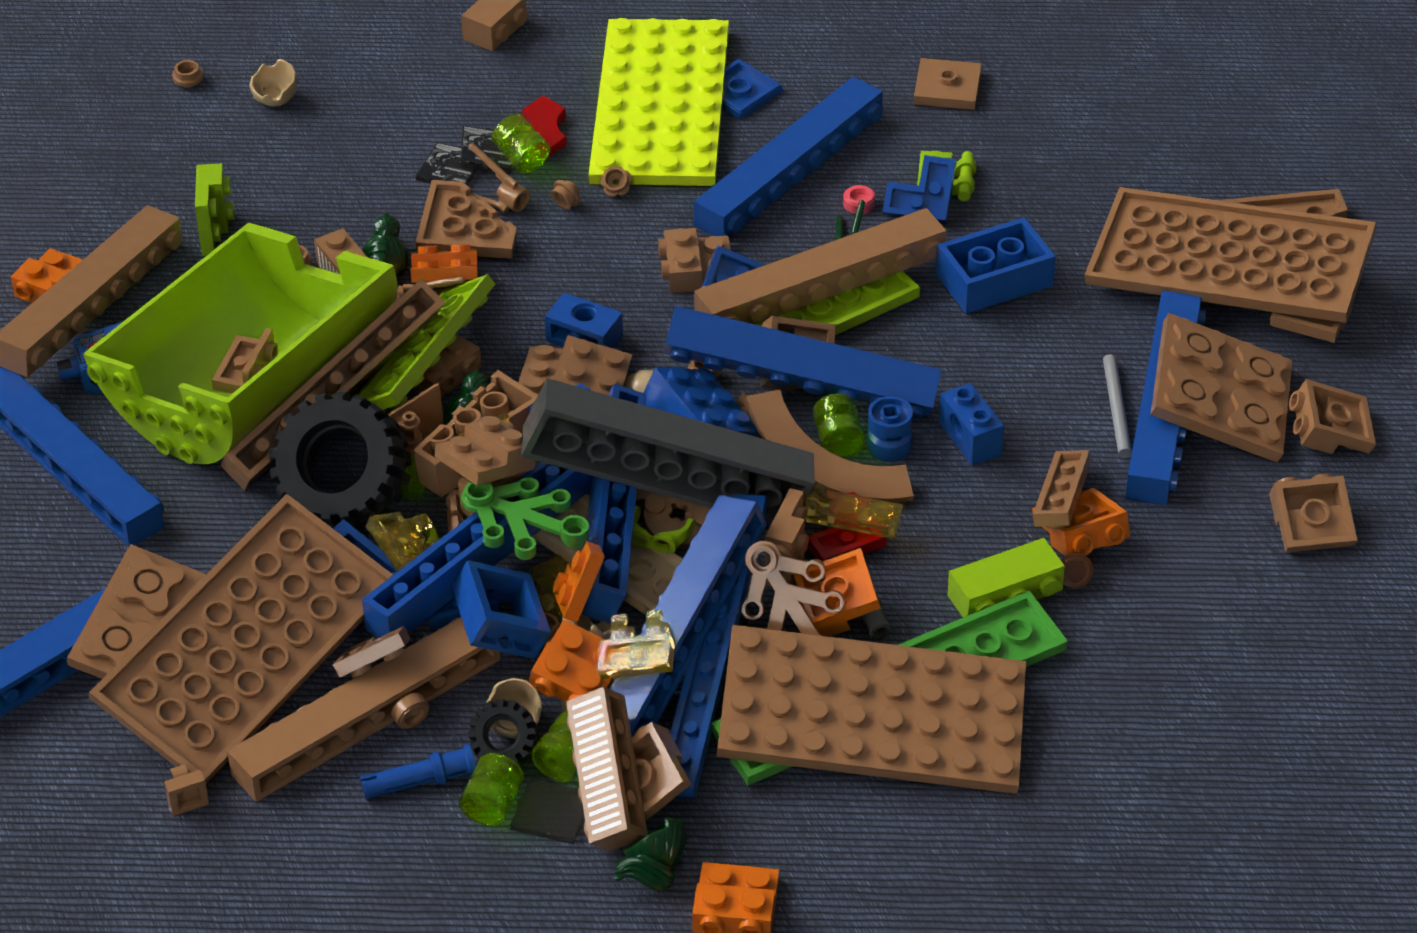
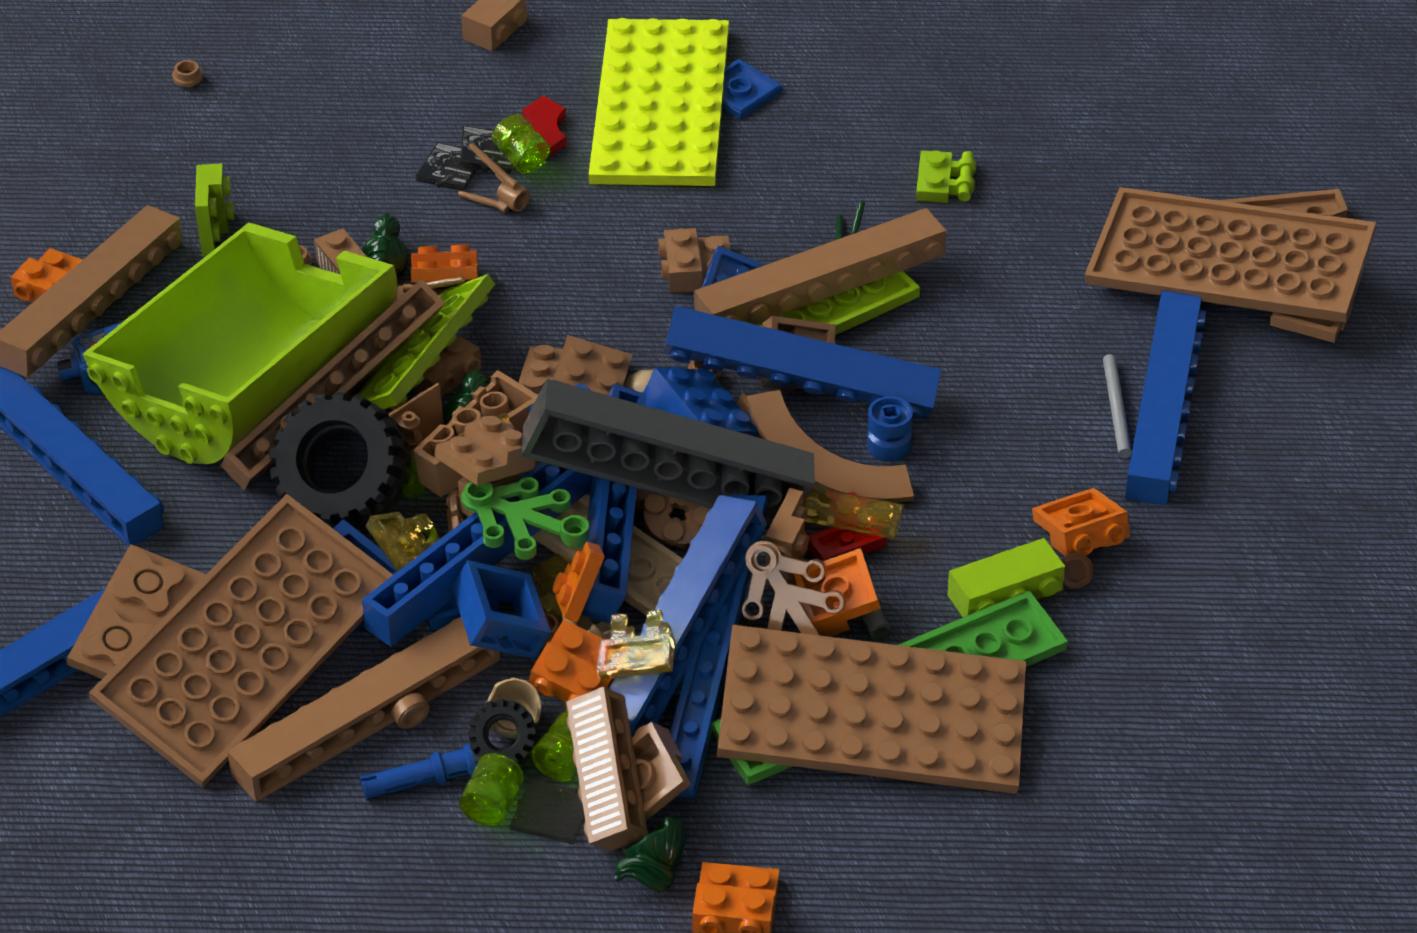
medium nougat tile [164,764,209,816] -> none
medium nougat bracket [212,328,278,394] -> none
tan hair [249,59,297,107] -> none
medium nougat plate [333,626,411,678] -> none
medium nougat plate [415,180,517,259] -> none
blue brick [544,293,623,349] -> none
medium nougat plate [551,180,581,210] -> none
medium nougat plate [601,166,632,197] -> none
lime cap [631,506,695,553] -> none
blue brick [694,76,884,237] -> none
clear neon green wheel [812,393,865,458] -> none
coral tile [843,185,875,214] -> none
blue plate [882,155,957,224] -> none
medium nougat plate [914,58,982,110] -> none
blue brick [936,217,1056,314] -> none
blue brick [939,383,1004,466] -> none
medium nougat plate [1033,450,1091,529] -> none
medium nougat piece [1151,313,1292,463] -> none
medium nougat plate [1269,473,1358,553] -> none
medium nougat plate [1289,379,1376,454] -> none

